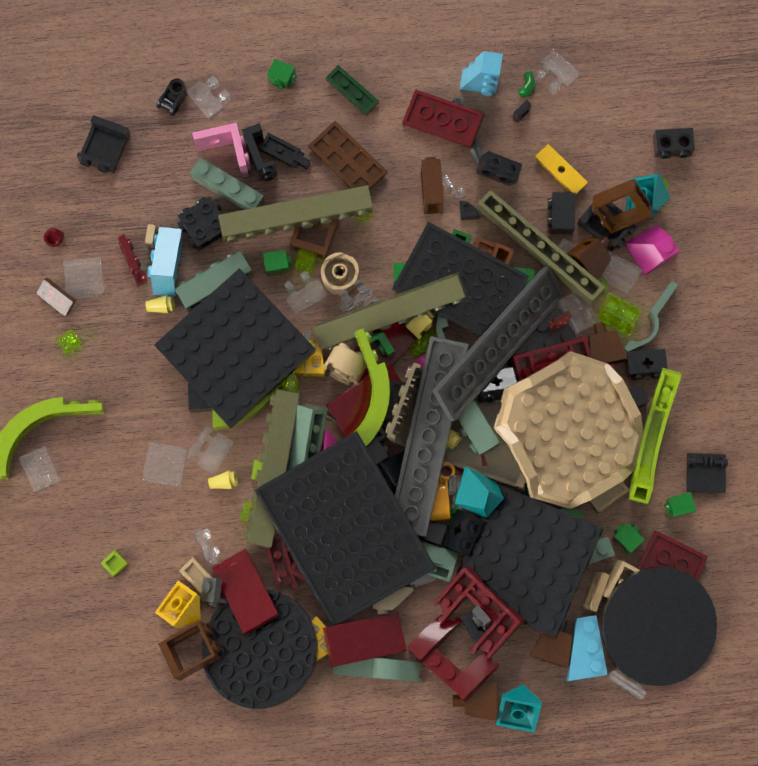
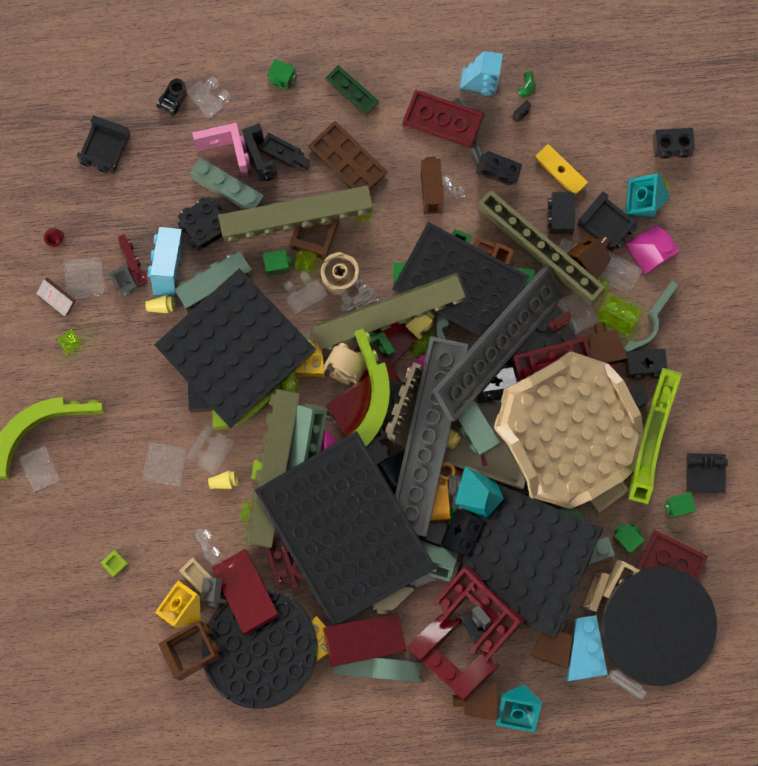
tan tile [145,224,158,248] -> none
black tile [459,201,480,220] -> none
clear plate [535,49,581,95] -> none
reddish brown window [591,179,652,233] -> none
none -> dark grey bracket [108,264,137,296]

